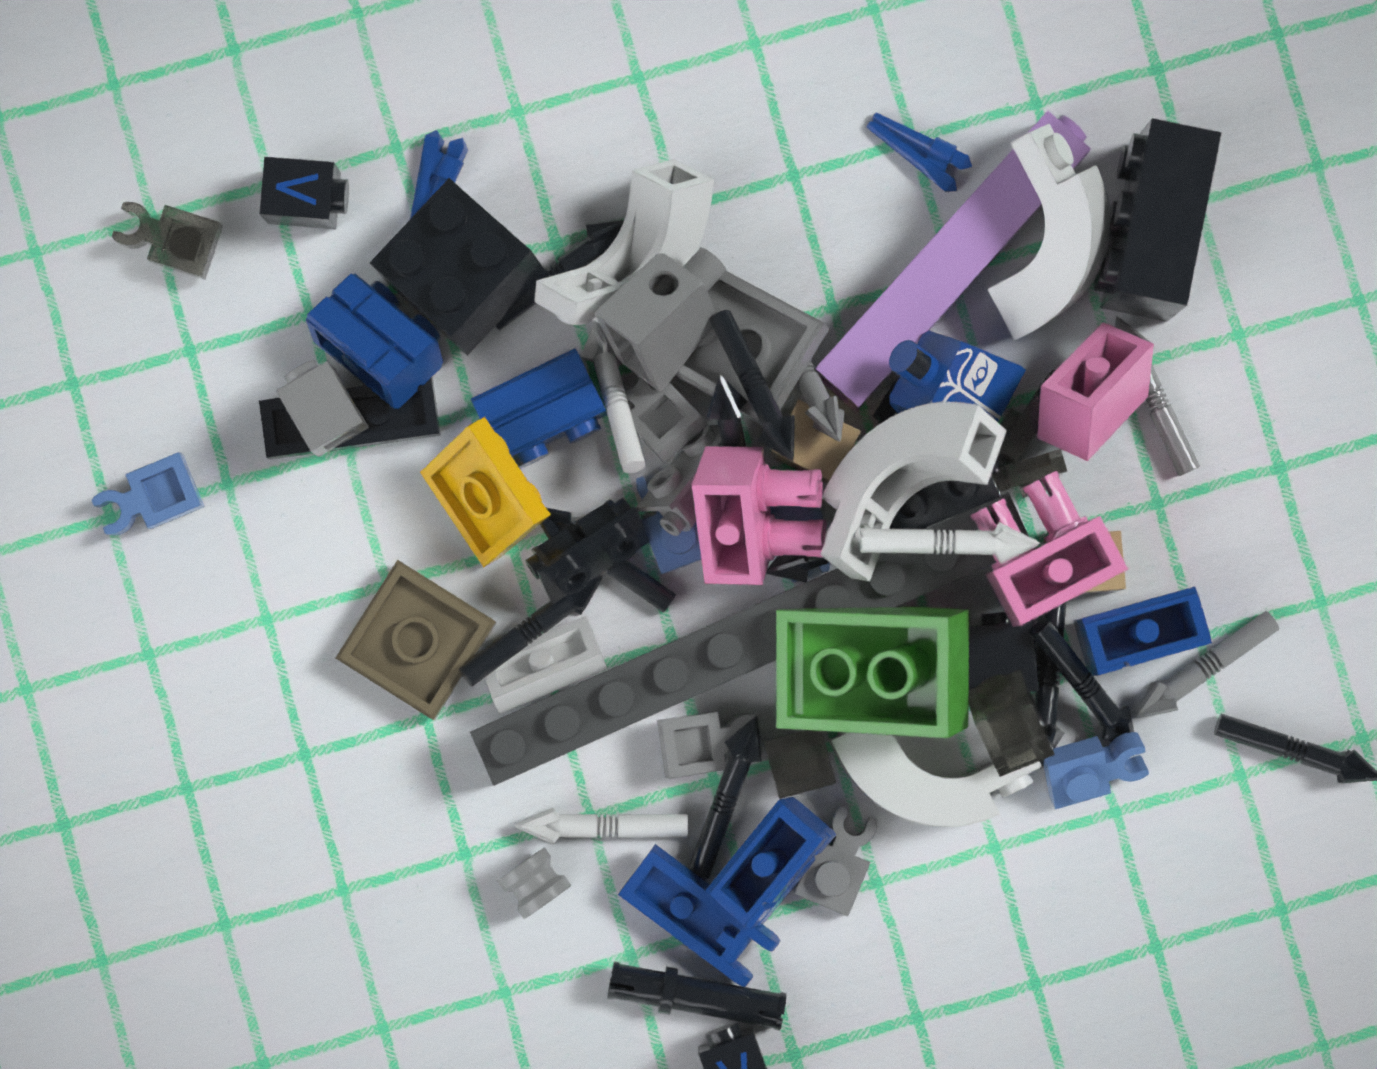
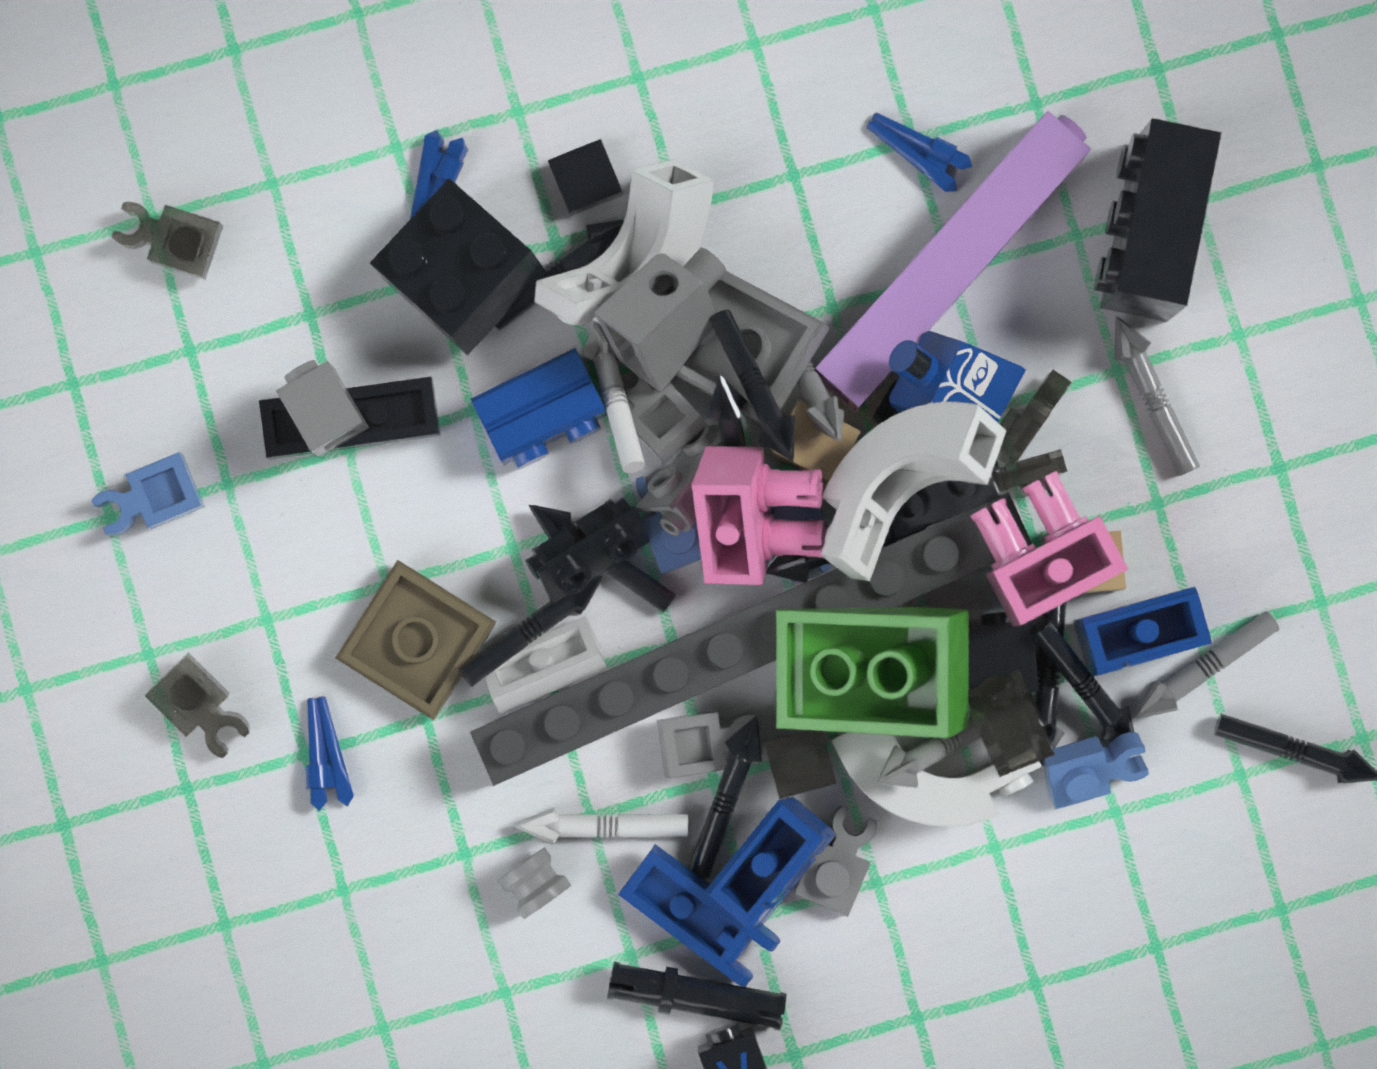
black brick [259,157,349,229] -> none
blue brick [305,273,444,409] -> none
yellow plate [420,417,551,568] -> none
white piece [860,522,1041,564] -> none
white arch [988,124,1110,340] -> none
bright pink brick [1037,322,1154,461] -> none
none -> clear smoke plate [145,652,251,758]
none -> blue piece [306,696,354,811]
none -> black tile [548,139,623,216]
none -> light grey piece [877,702,1010,788]

